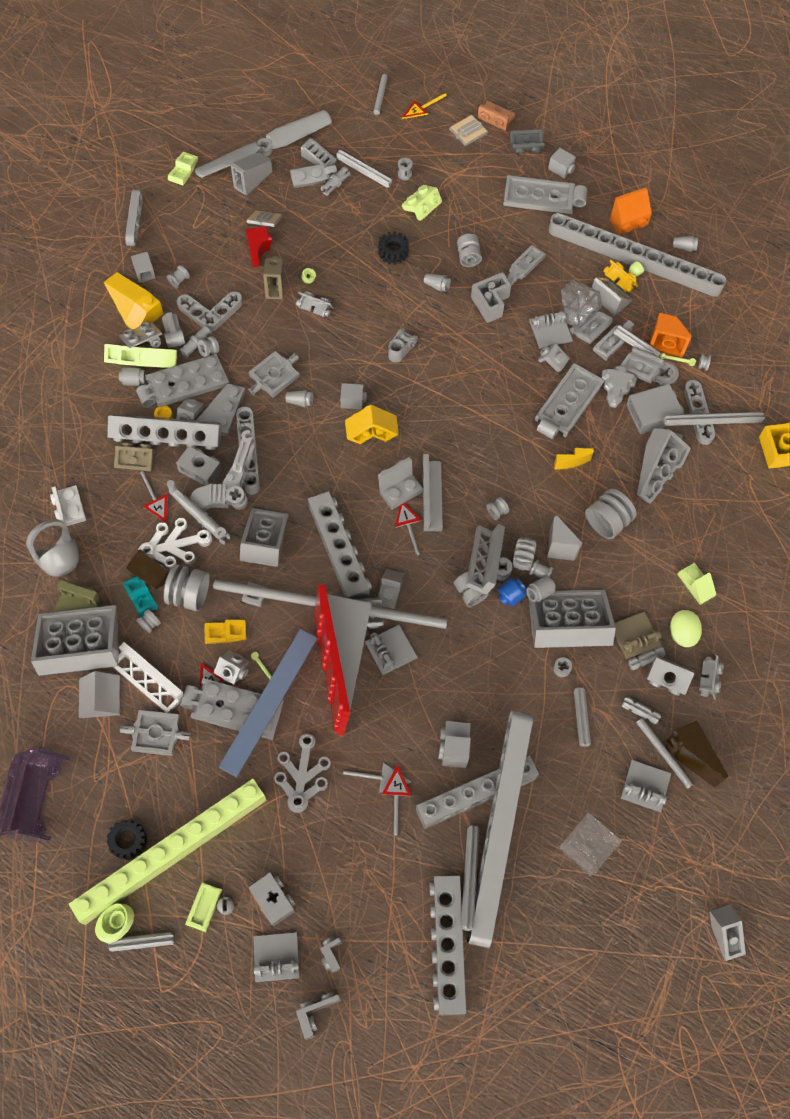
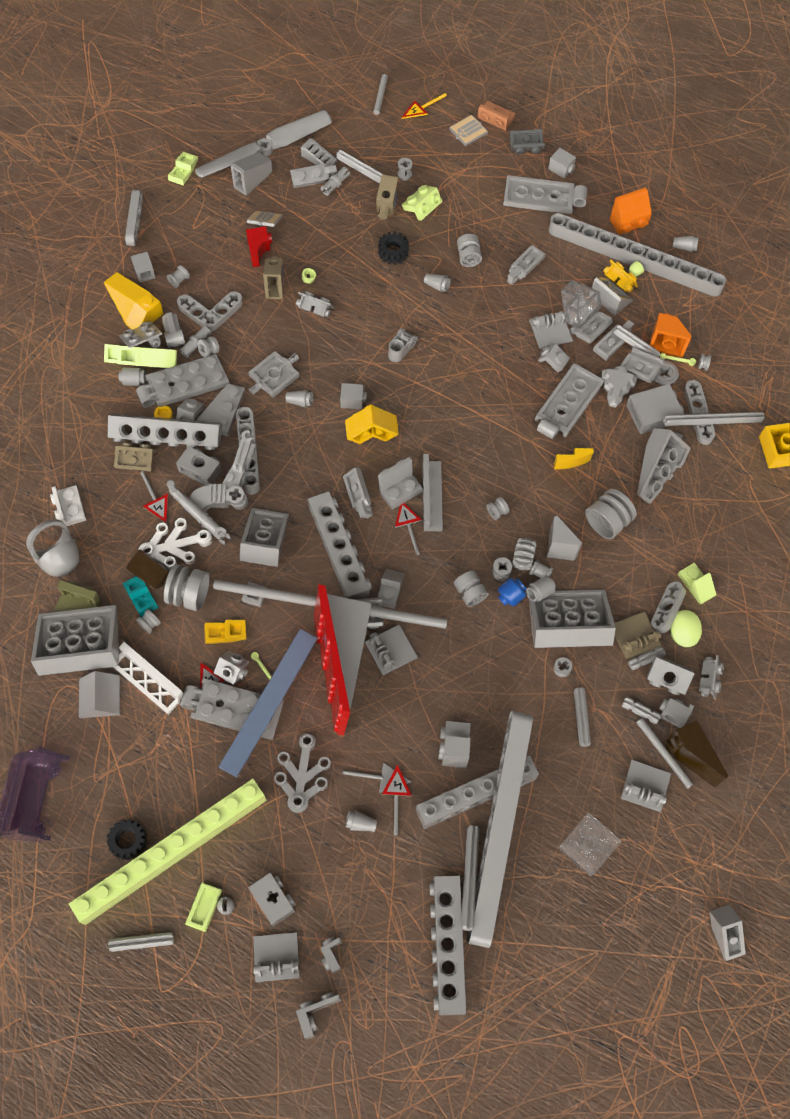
yellowish green hat [95,903,134,943] -> none
light grey plate [120,710,191,756] -> none
light grey fence [466,524,505,595] -> none
light grey brick [471,272,511,323] -> none
none -> light grey hinge [343,467,373,519]
none -> light grey cone [345,810,377,832]
none -> dark tan torso [376,174,399,220]
none -> light grey beam [651,581,686,634]
none -> light grey brick [659,698,694,728]

